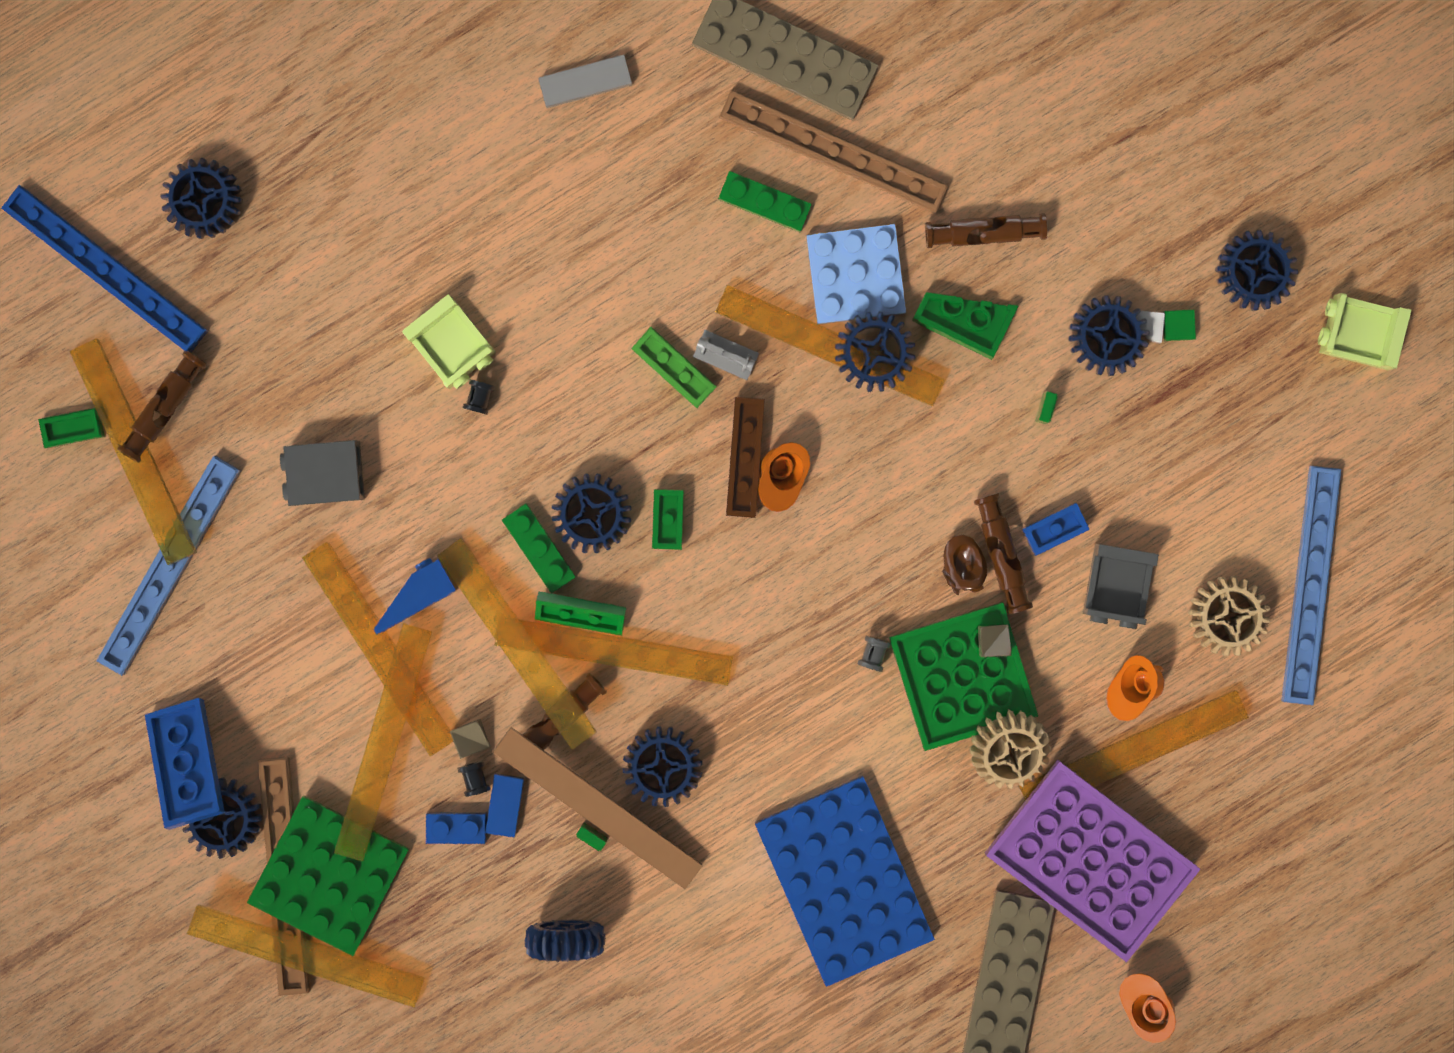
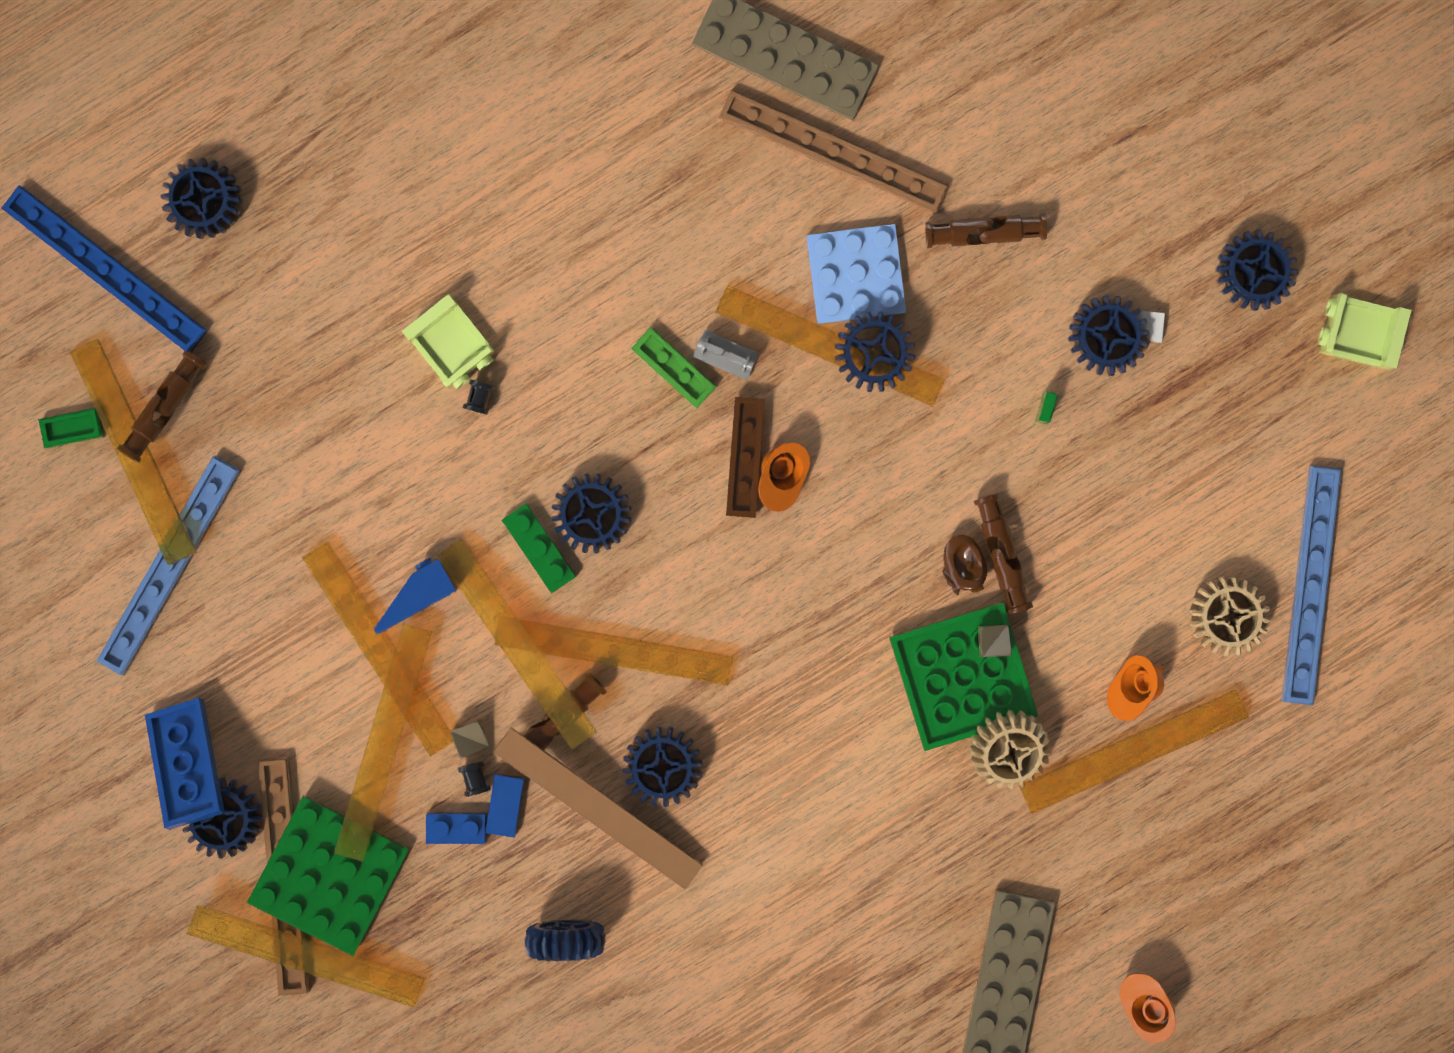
dark grey panel [280,440,365,506] -> none
green plate [535,591,626,636] -> none
light grey tile [538,55,632,108] -> none
green tile [576,823,608,851] -> none
green plate [652,489,684,550] -> none
green plate [718,171,812,233] -> none
blue plate [755,775,935,987] -> none
dark grey bush [857,636,891,672] -> none
green wing [912,292,1018,360] -> none
medium lavender plate [985,760,1200,962] -> none
blue plate [1022,503,1090,556] -> none
dark grey panel [1083,544,1159,629] -> none
green tile [1163,310,1196,341] -> none

